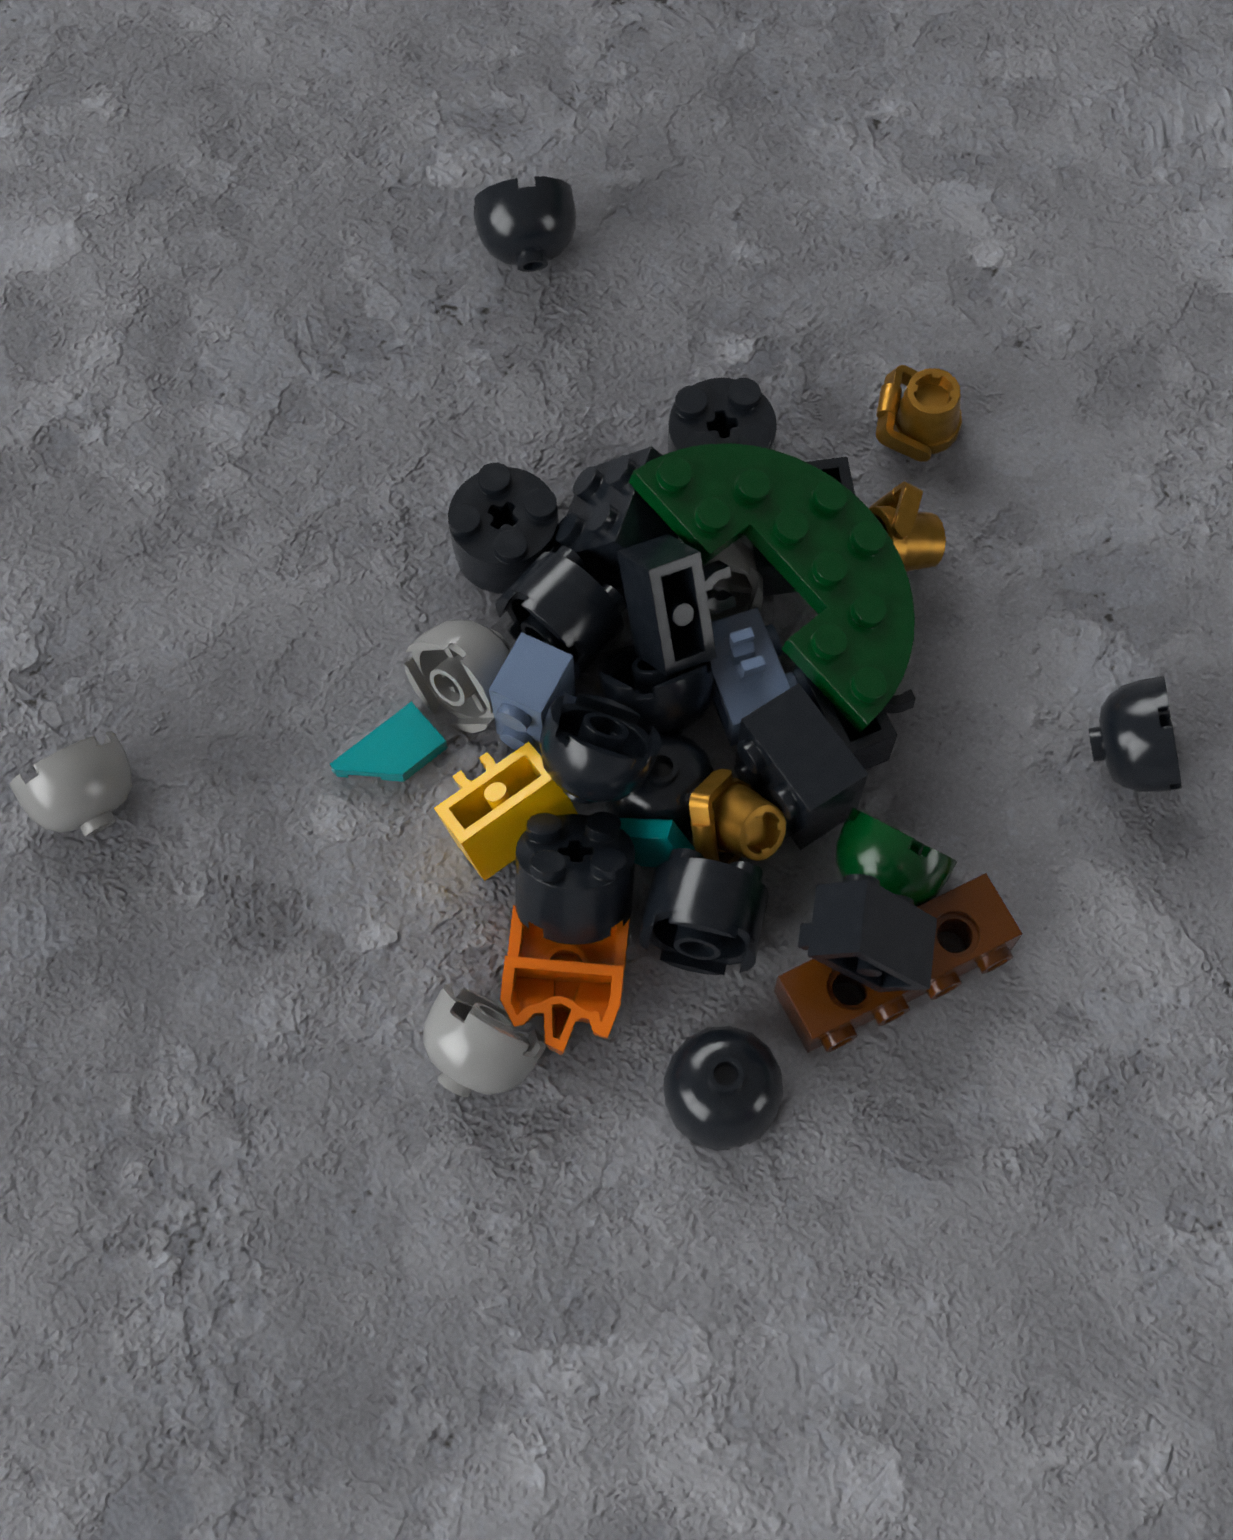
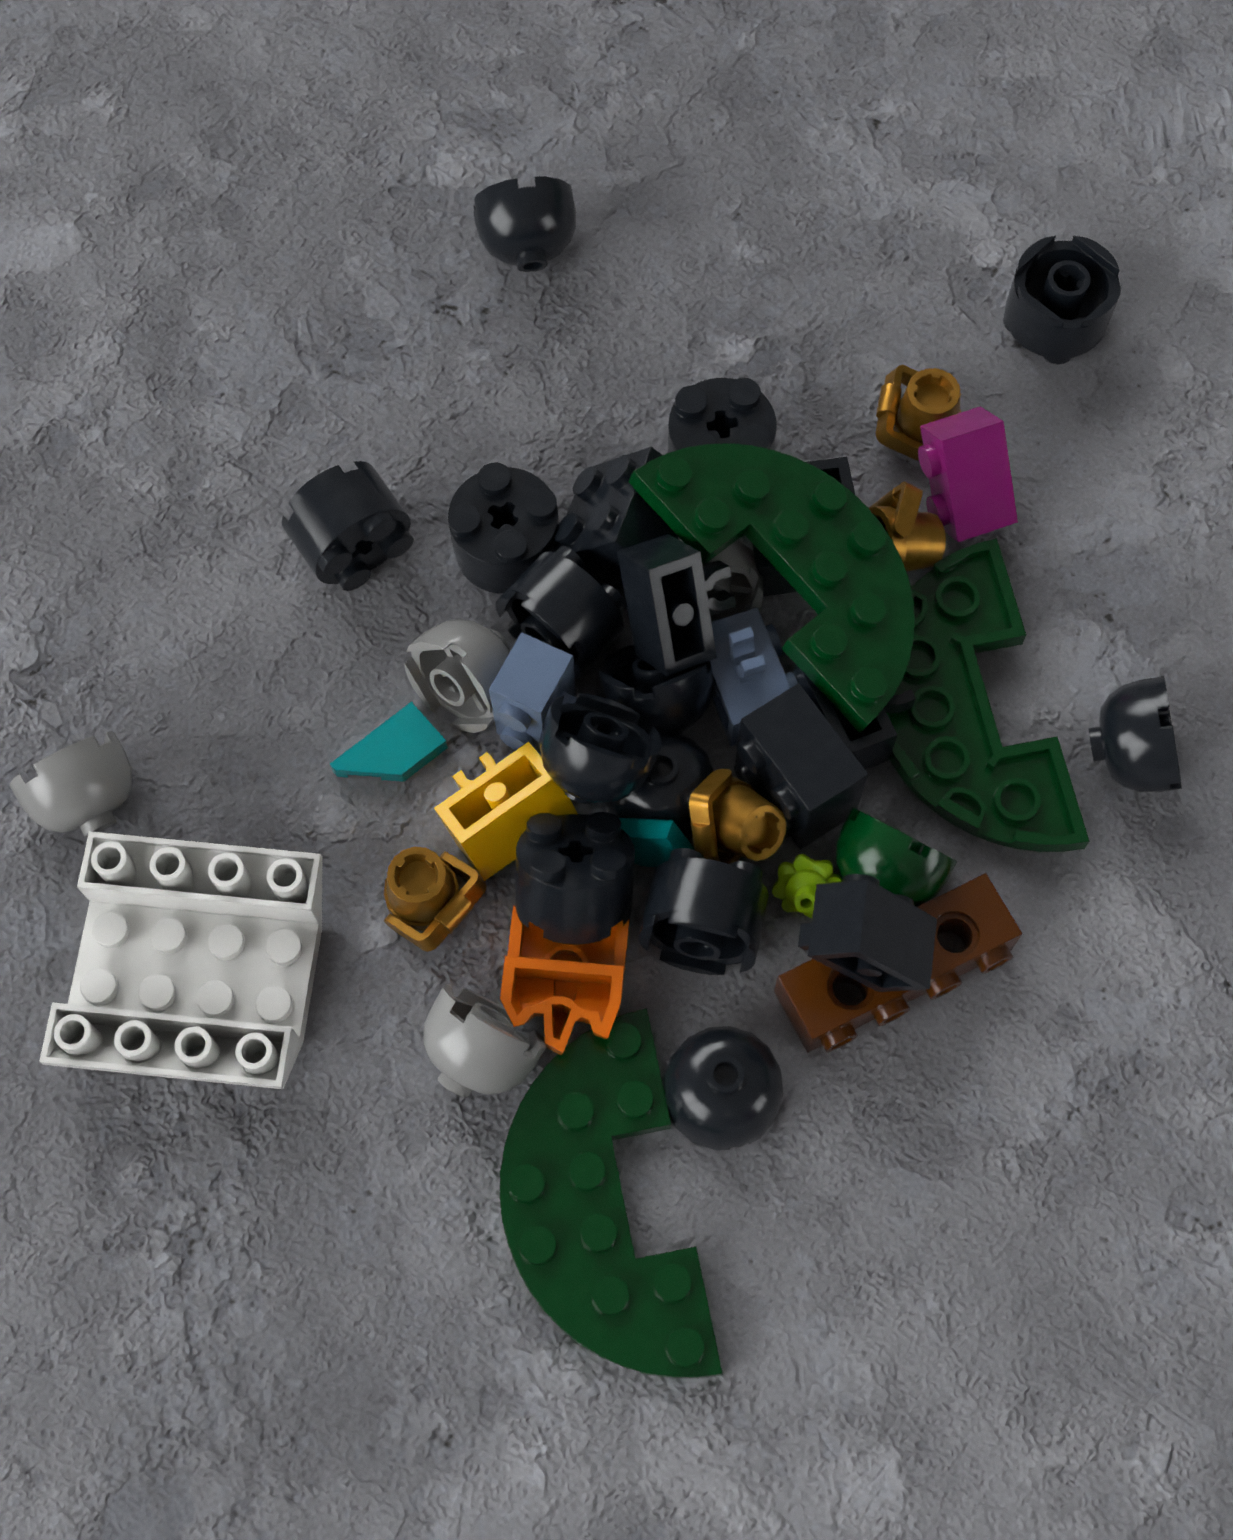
none -> white slope [39,831,322,1089]
none -> black brick [282,461,414,591]
none -> pearl gold piece [384,847,487,952]
none -> dark green plate [500,1008,723,1379]
none -> lime plant [772,854,842,918]
none -> dark green plate [887,538,1090,852]
none -> magenta brick [918,406,1018,542]
none -> black brick [1003,236,1121,365]

